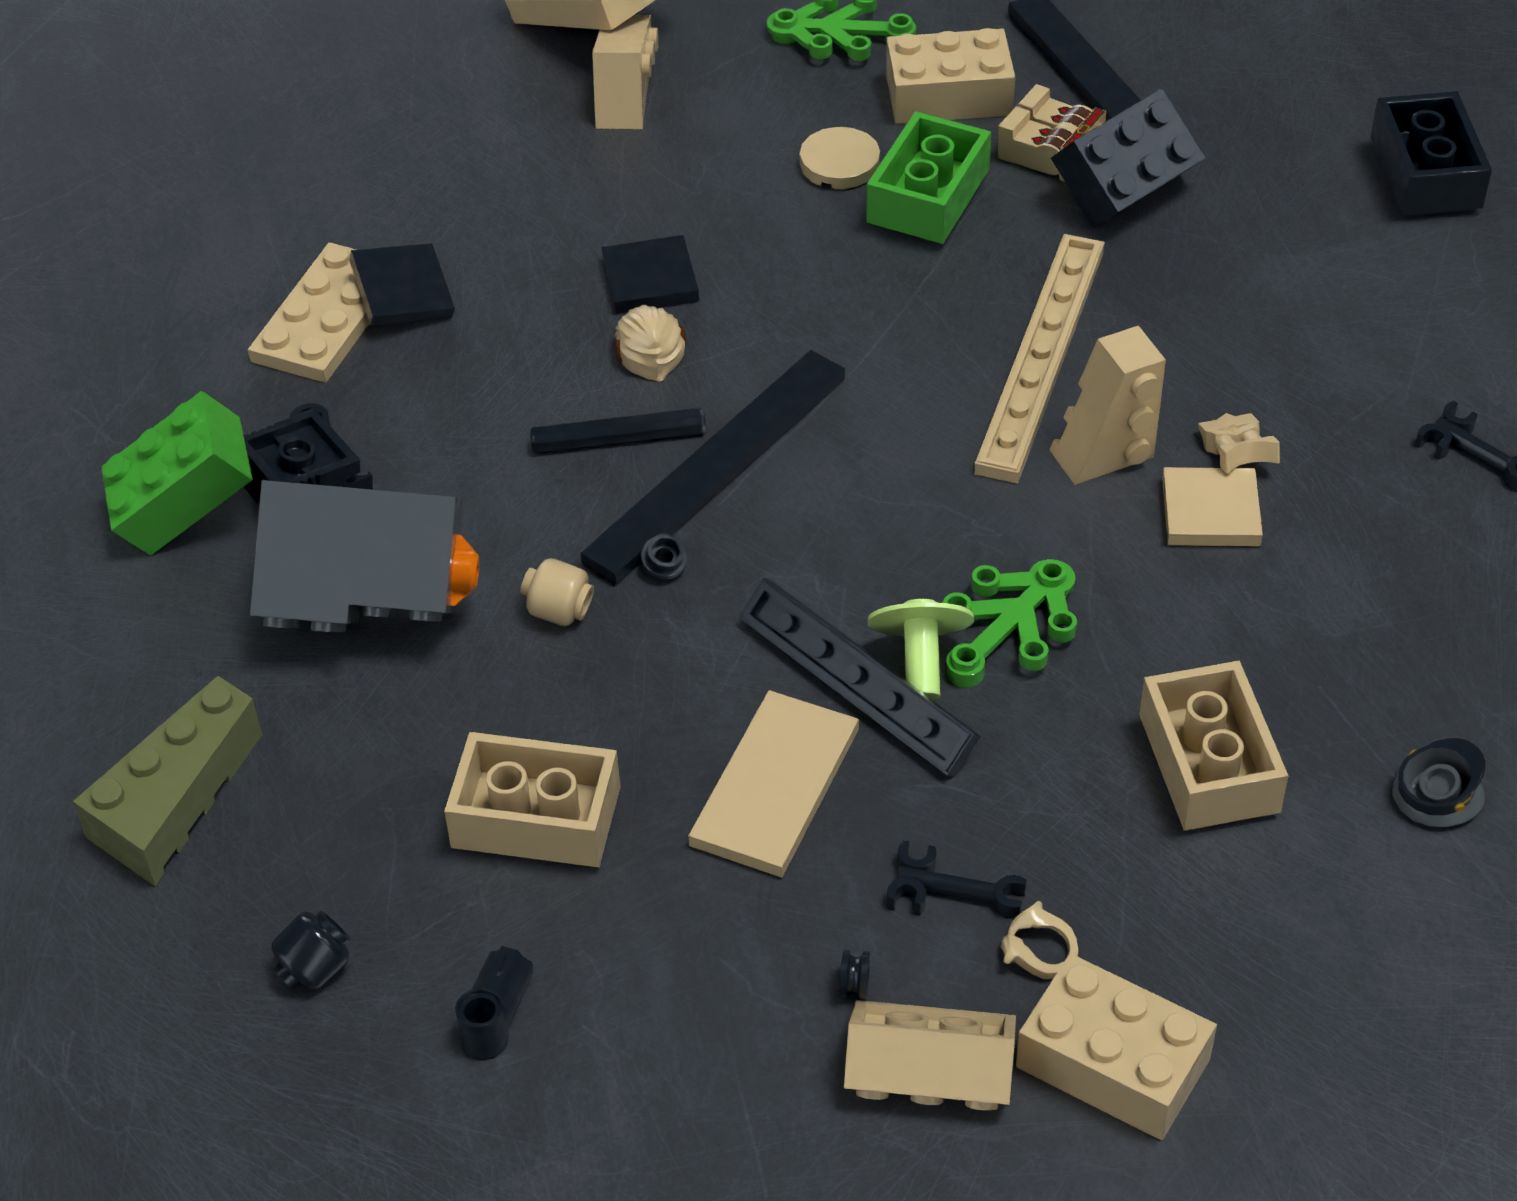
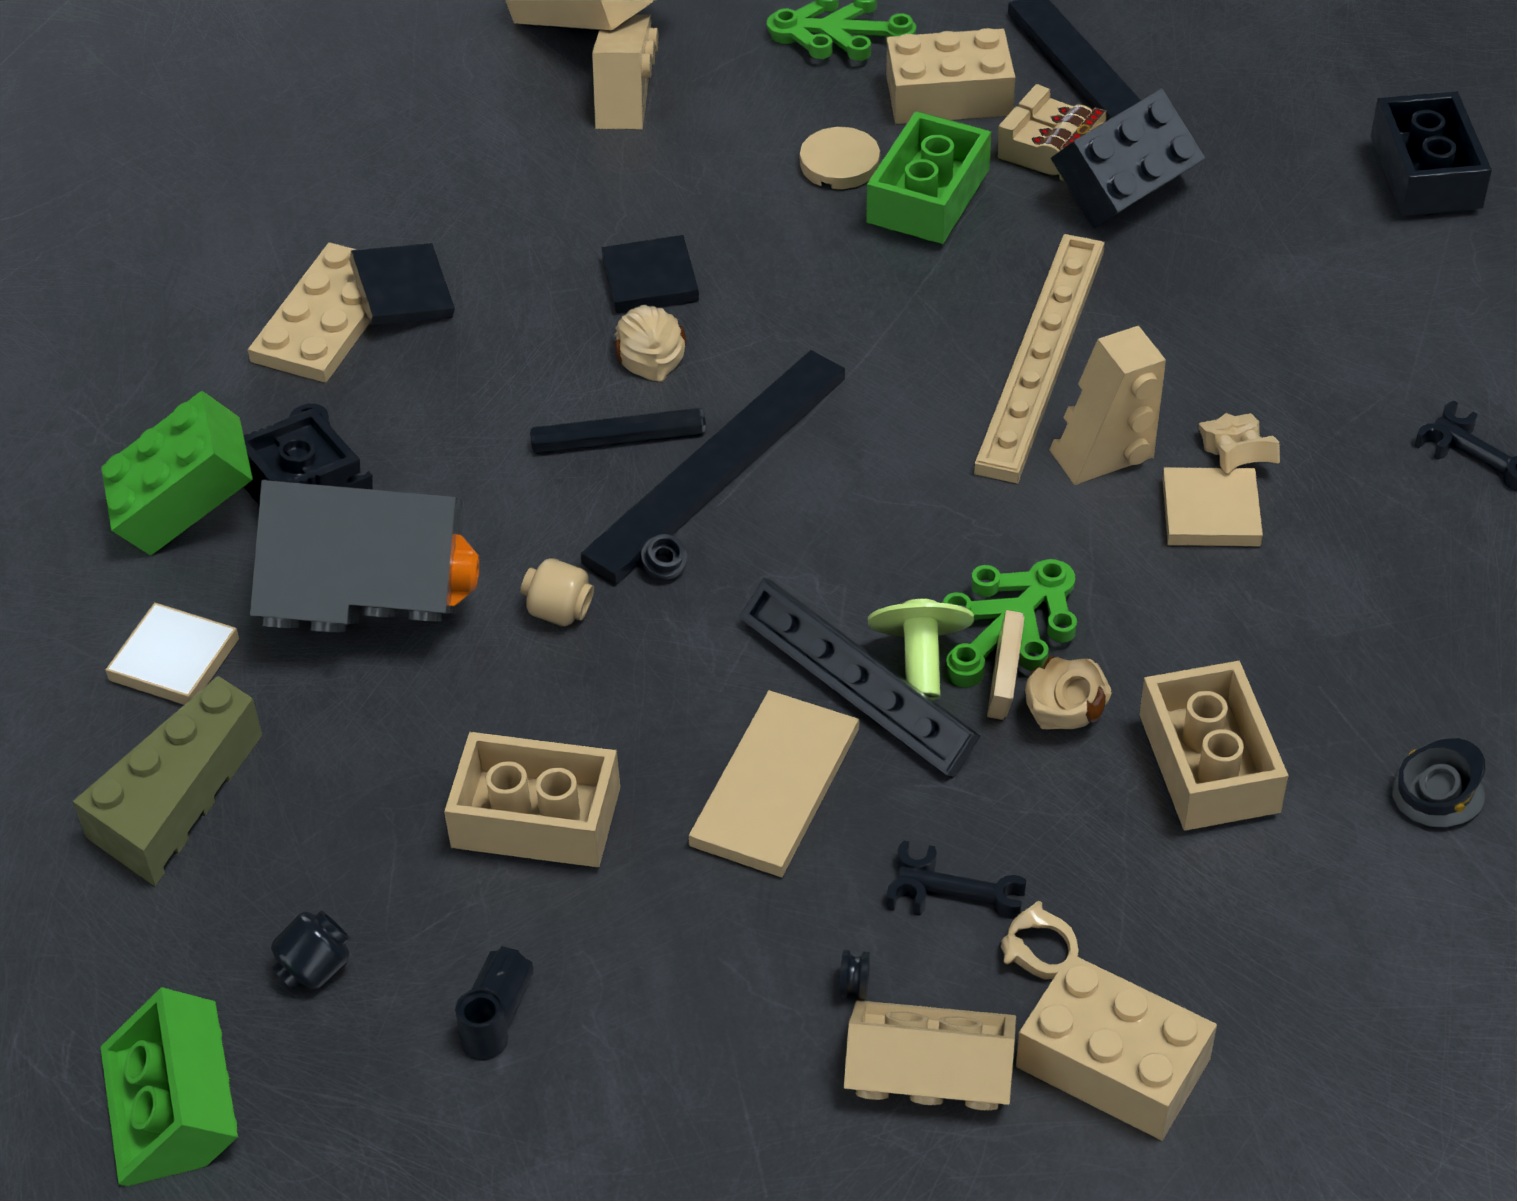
none -> bright green slope [100,987,238,1186]
none -> white tile [106,603,239,705]
none -> tan tile [987,610,1025,720]
none -> tan hair [1024,656,1112,730]

